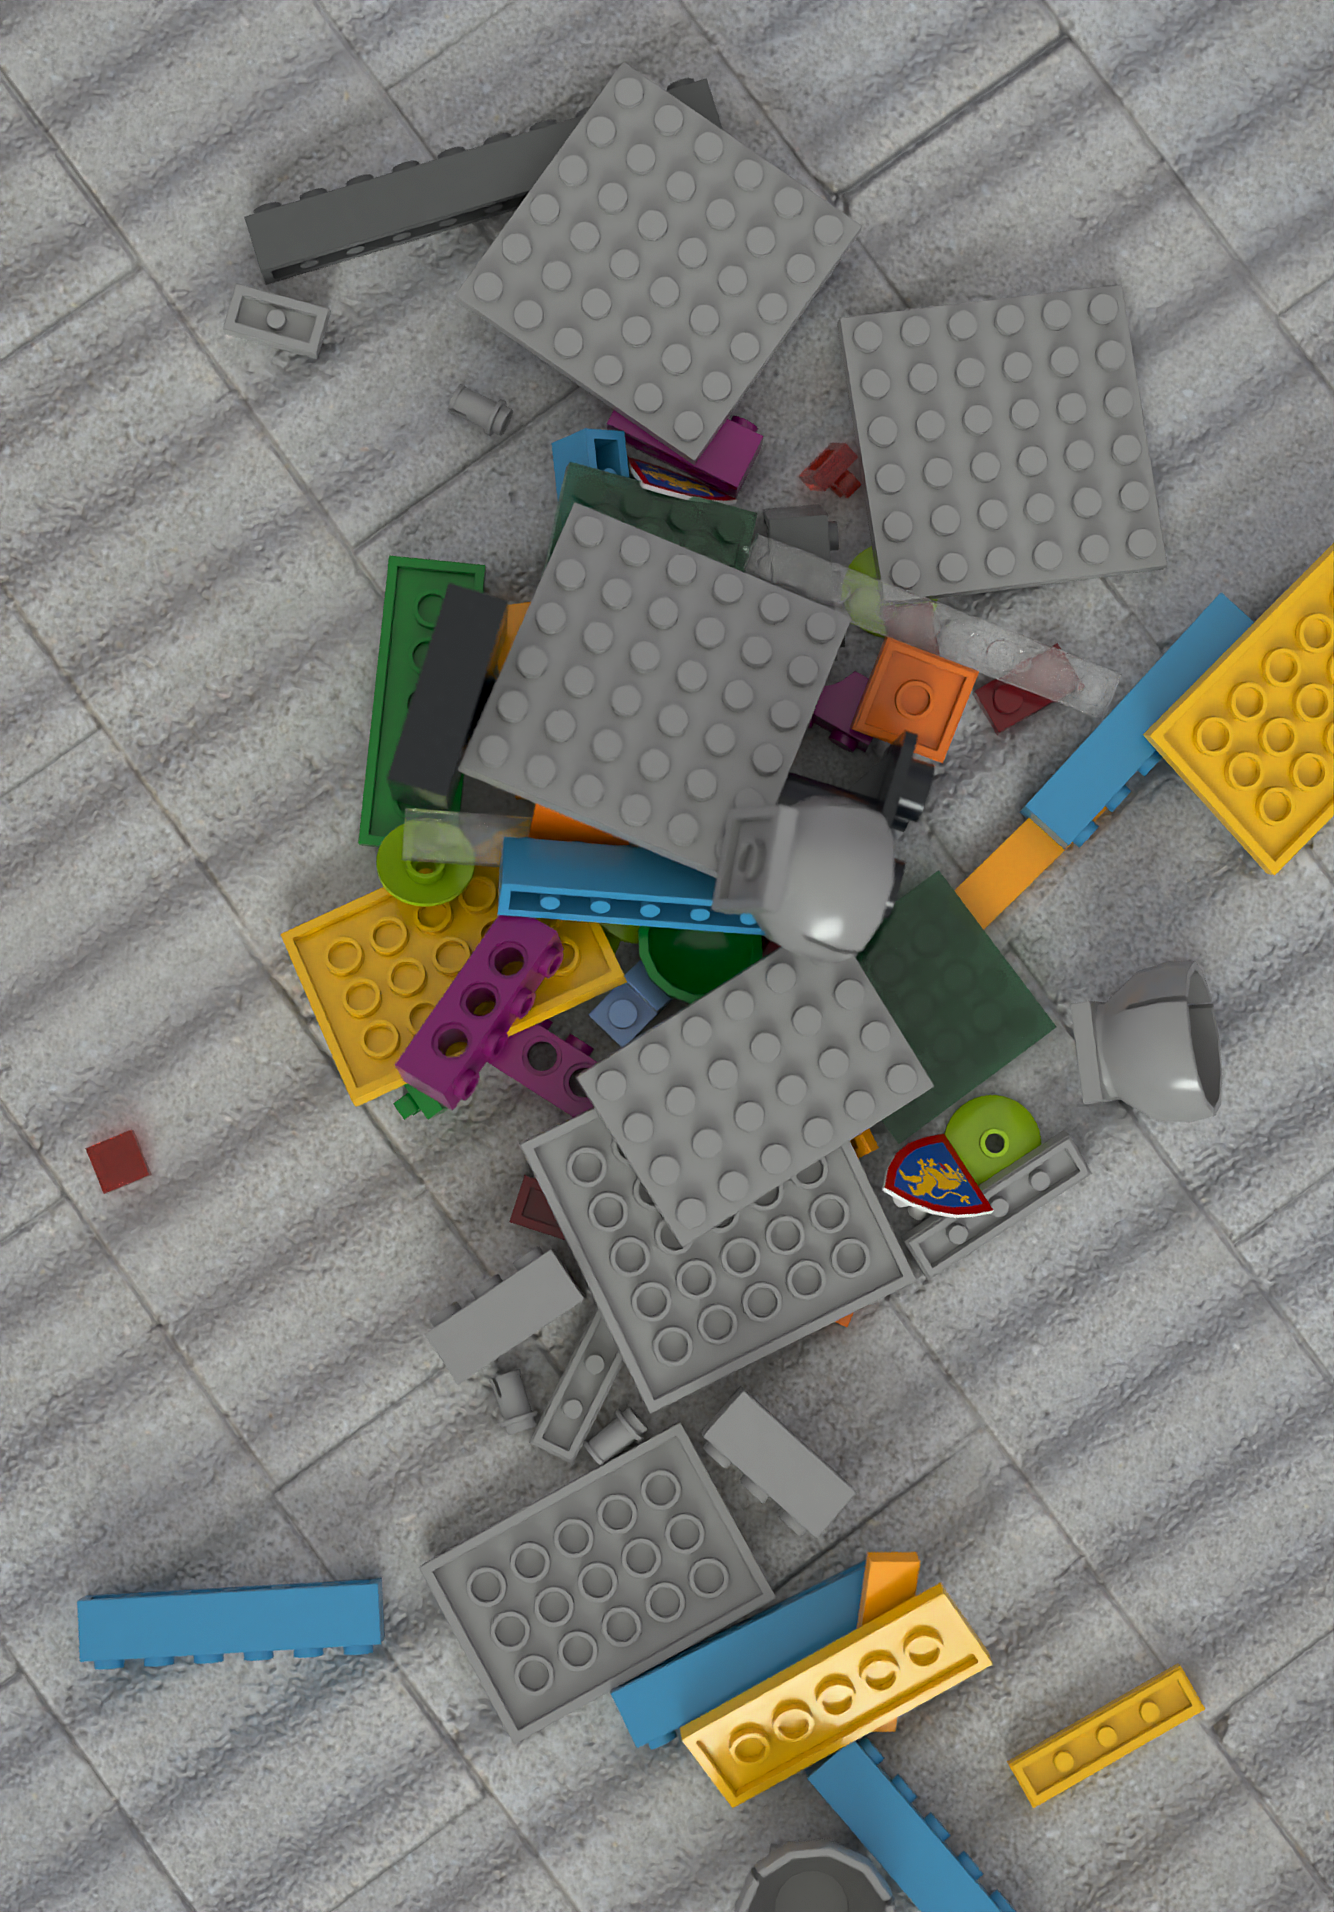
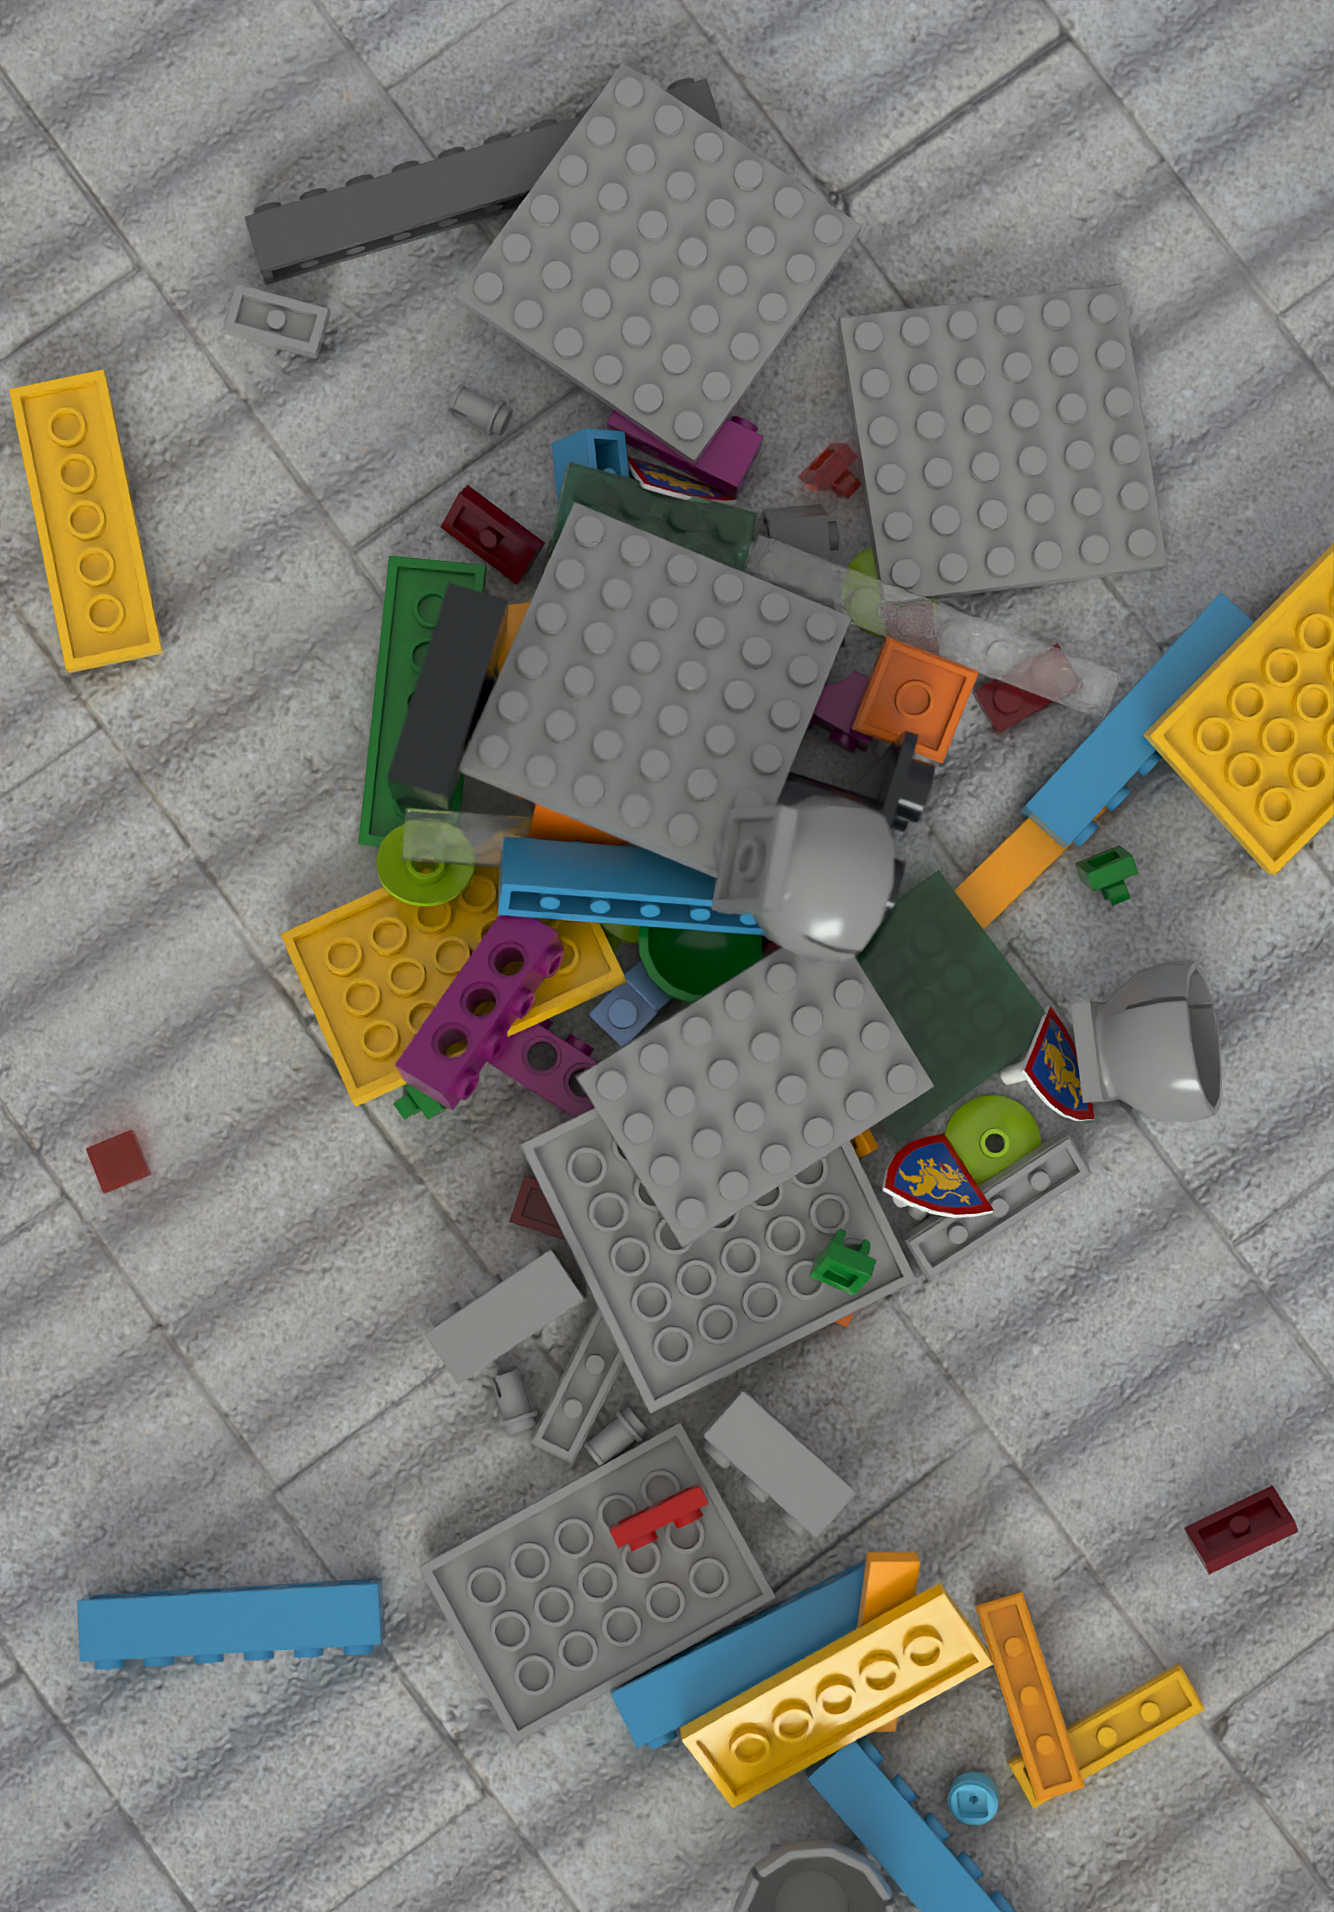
none -> yellow plate [9,369,164,673]
none -> dark red plate [440,485,545,585]
none -> red plate [609,1482,709,1551]
none -> green tile [809,1229,877,1296]
none -> medium azure tile [948,1772,1000,1825]
none -> light orange tile [975,1592,1085,1802]
none -> shield [1001,1006,1095,1121]
none -> green tile [1075,845,1139,906]
none -> dark red plate [1184,1485,1298,1575]

